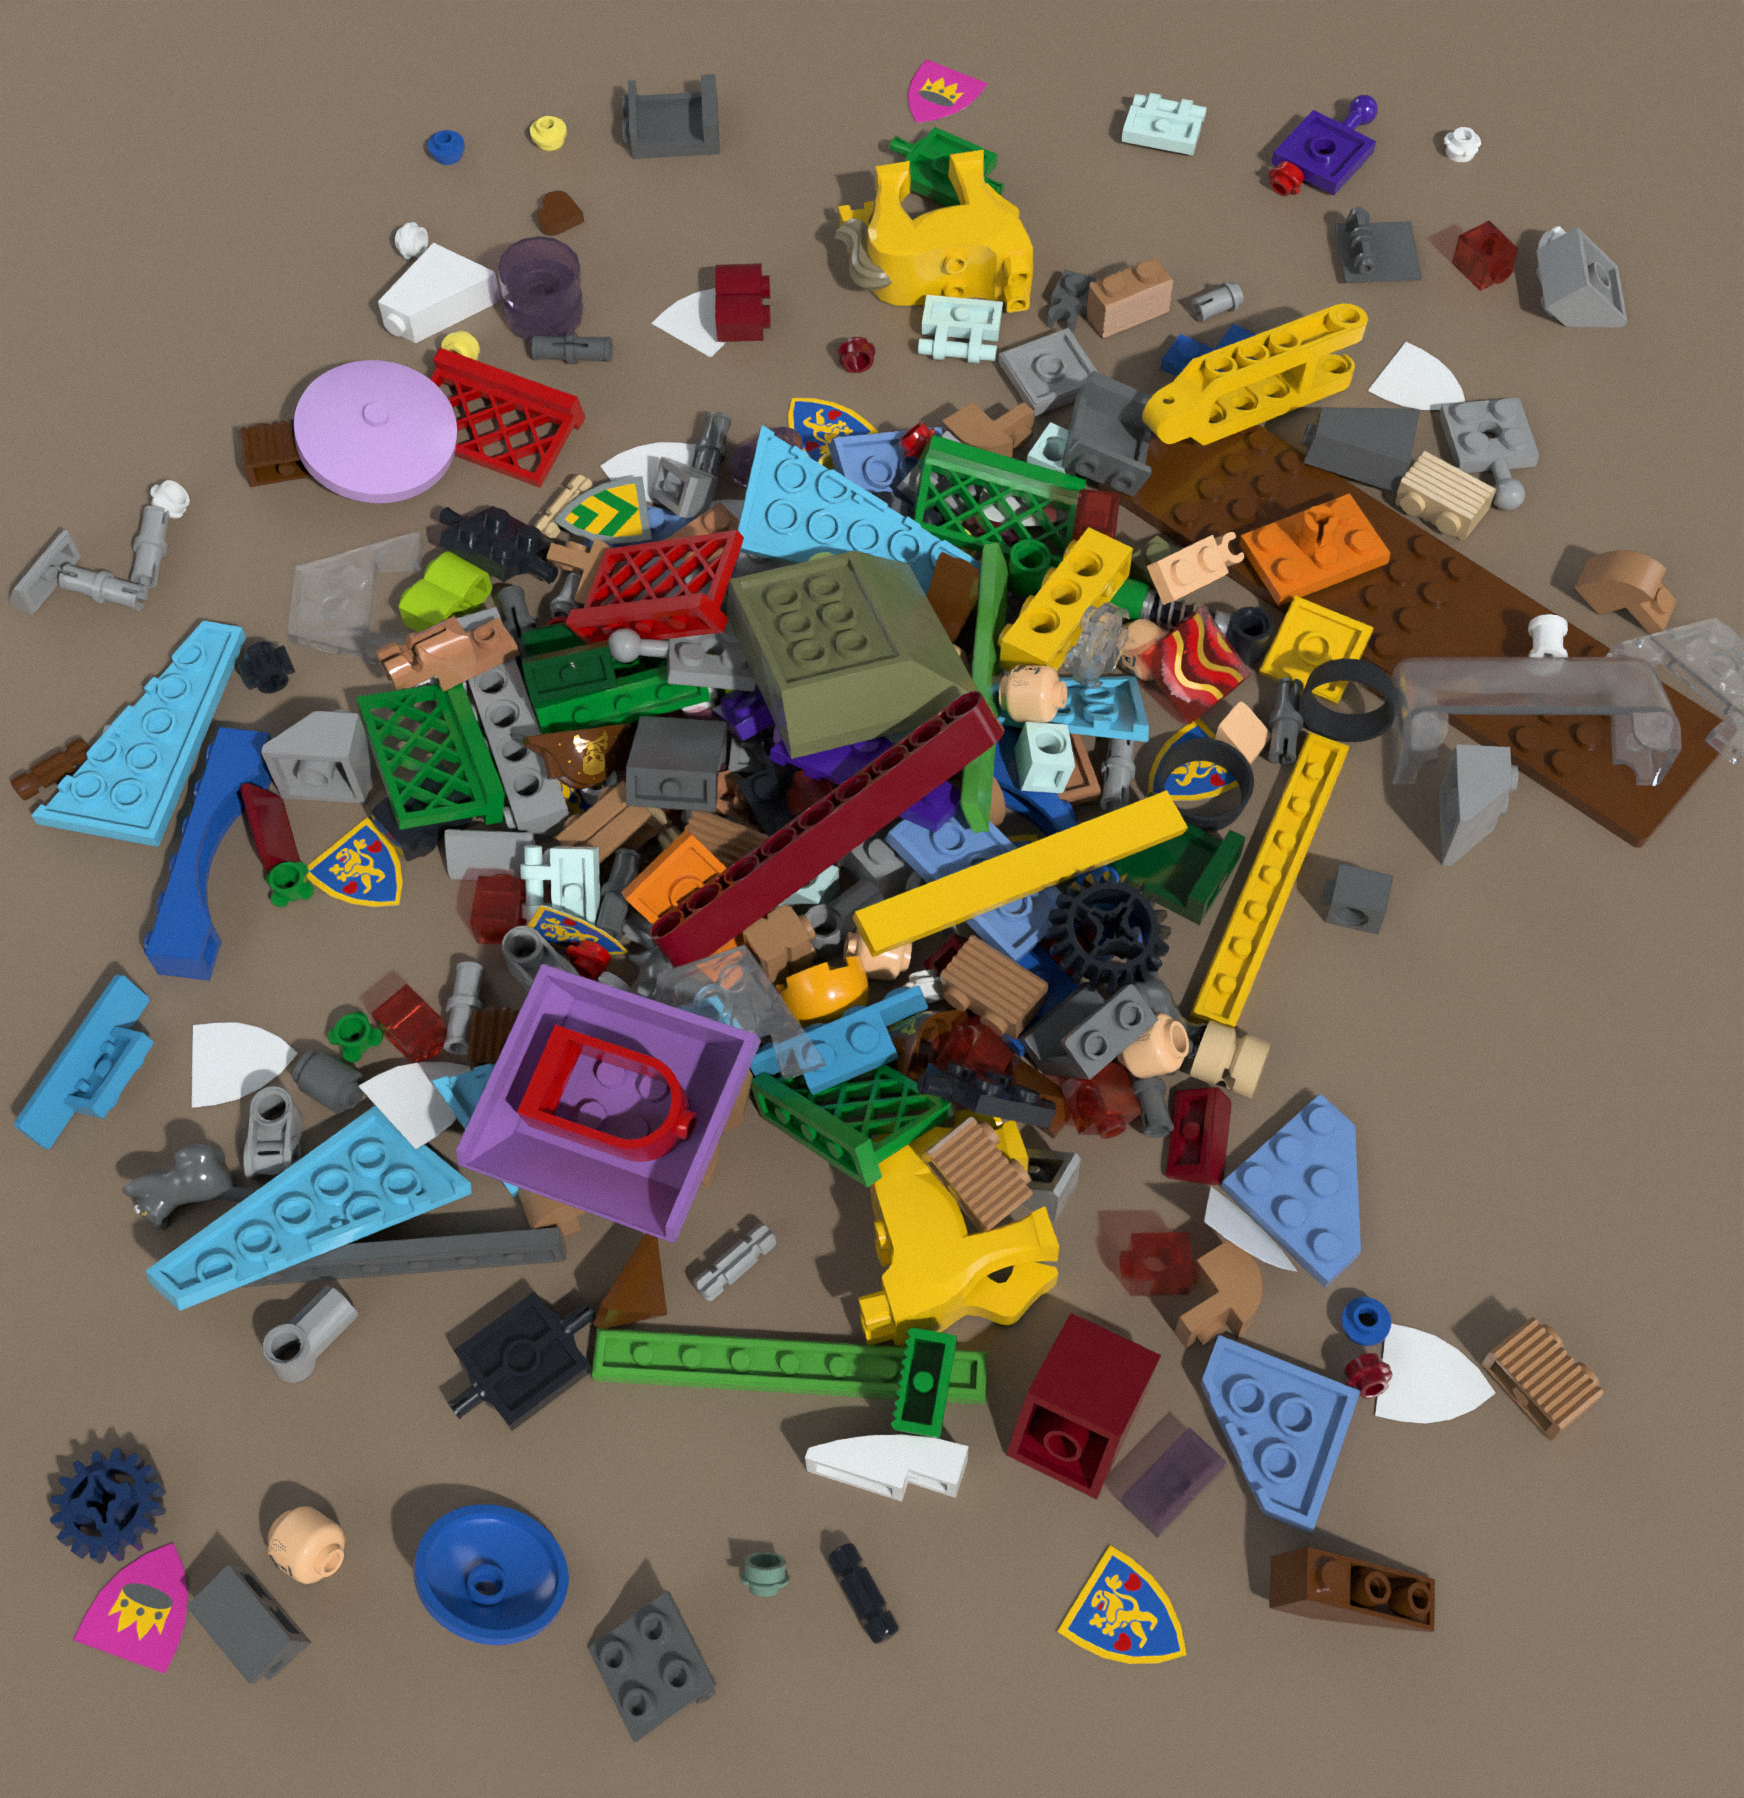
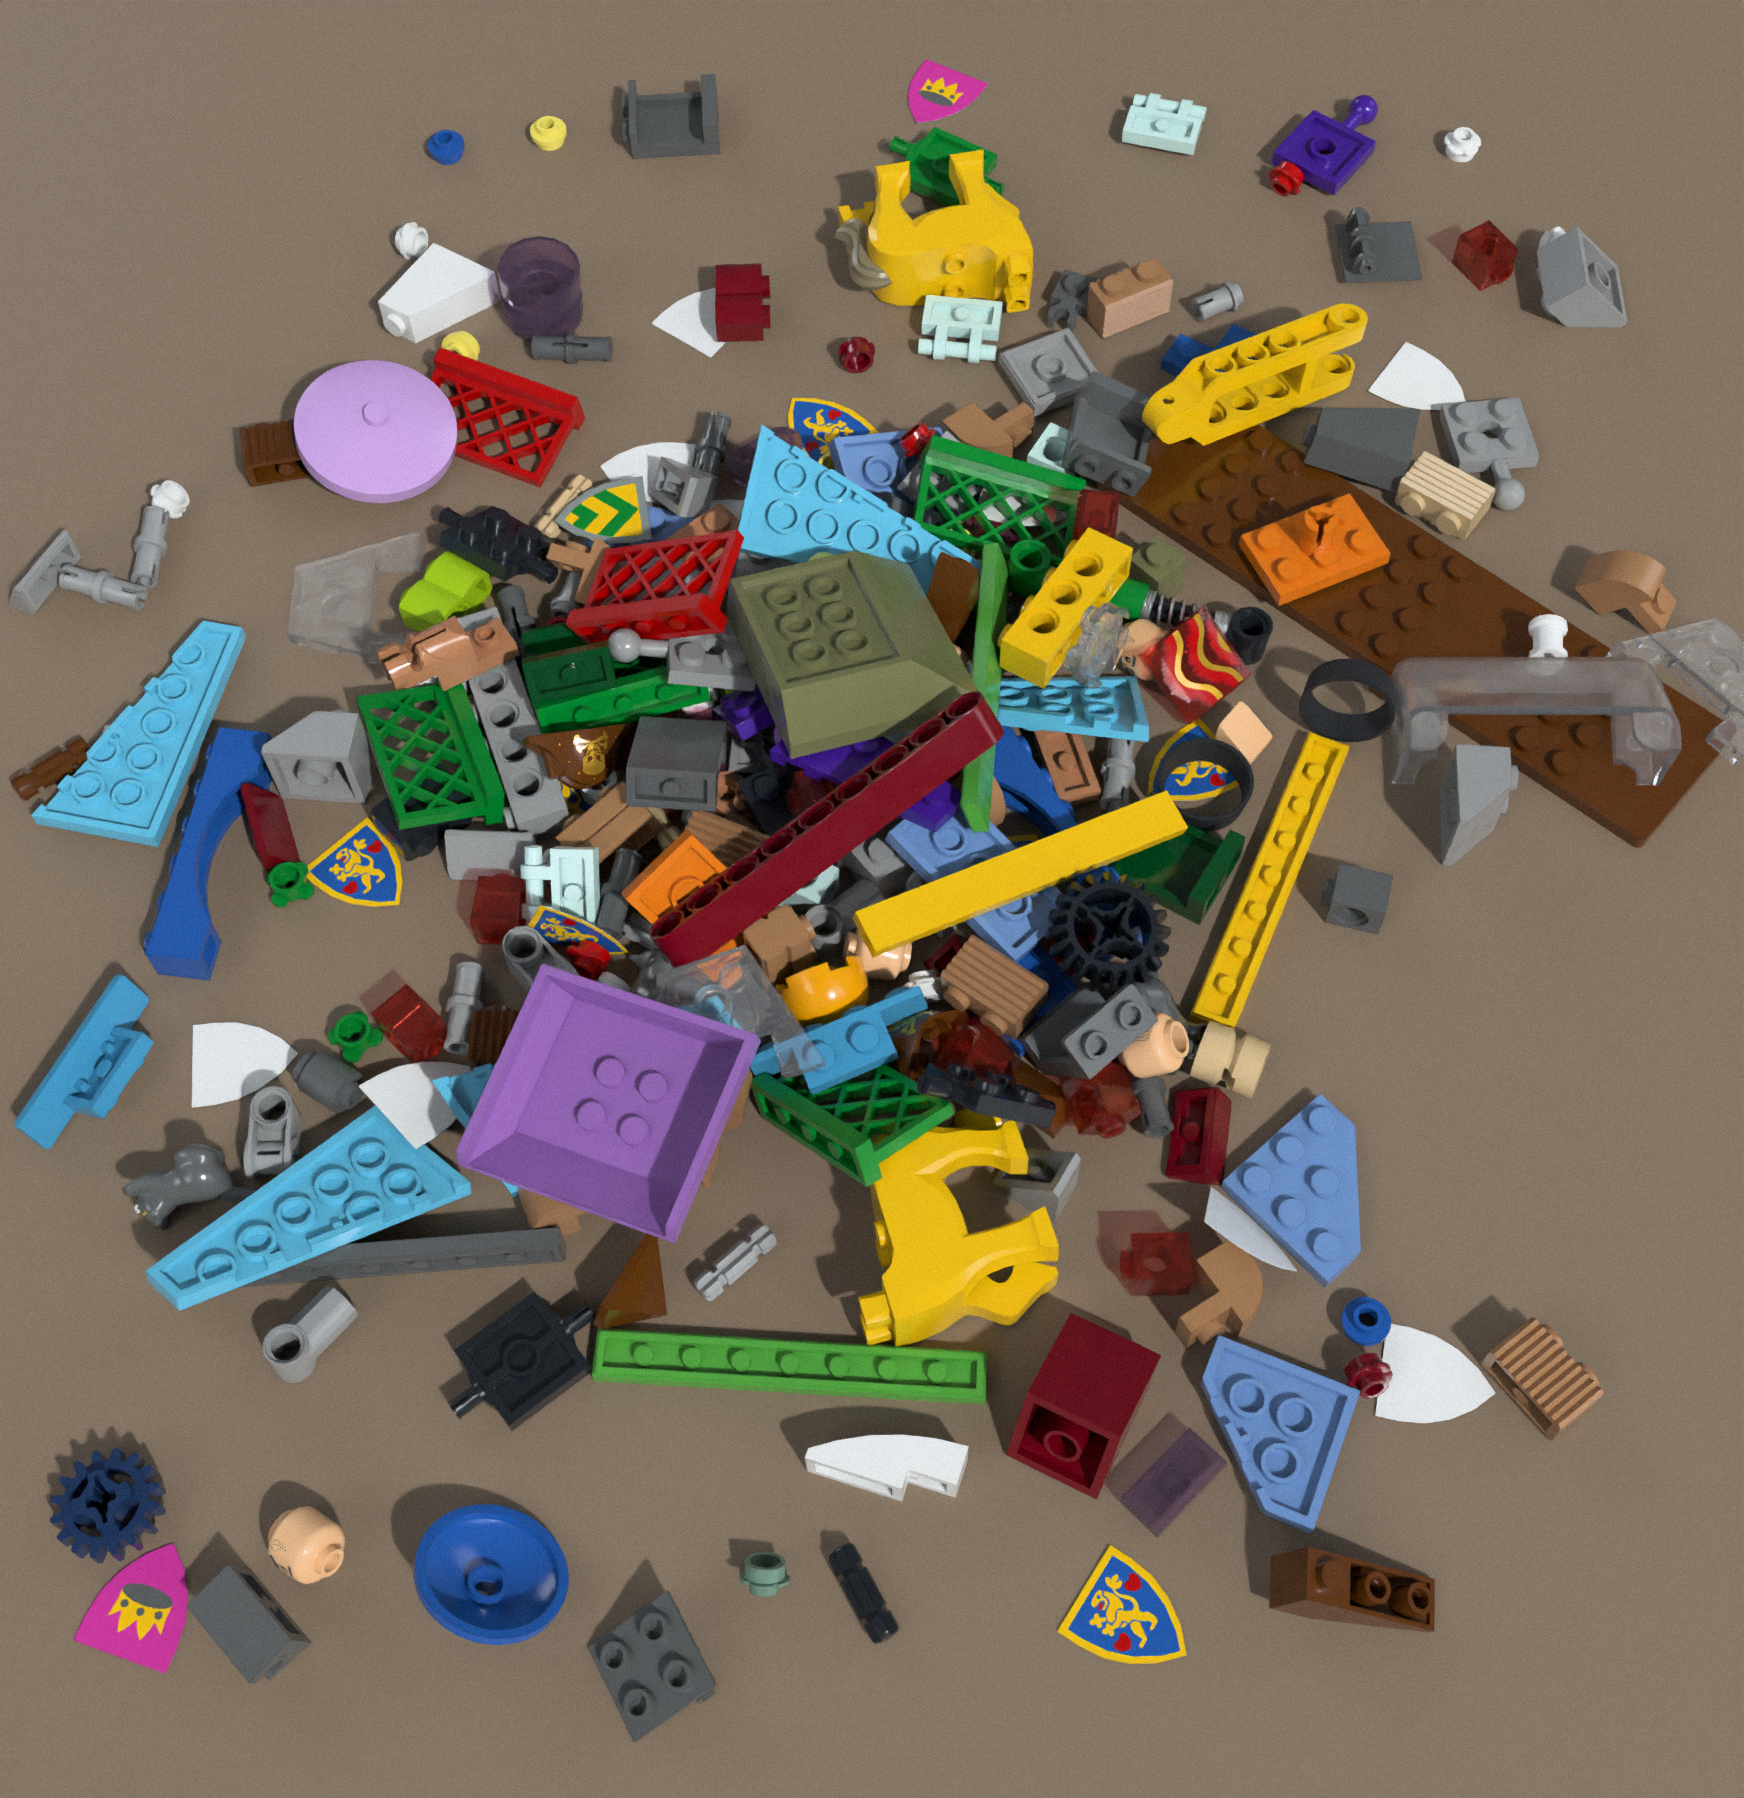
black gear [238,641,295,694] -> none
red window [517,1025,698,1162] -> none
reddish brown tile [537,191,585,235] -> none
green brick [890,1327,957,1439] -> none
medium nougat brick [920,1116,1033,1232] -> none
light nougat head [999,665,1067,723] -> none
light aqua brick [1014,722,1075,793] -> none
light nougat plate [1147,532,1245,605] -> none
yellow plate [1259,596,1373,707] -> none
dark grey pin [1268,677,1304,766] -> none

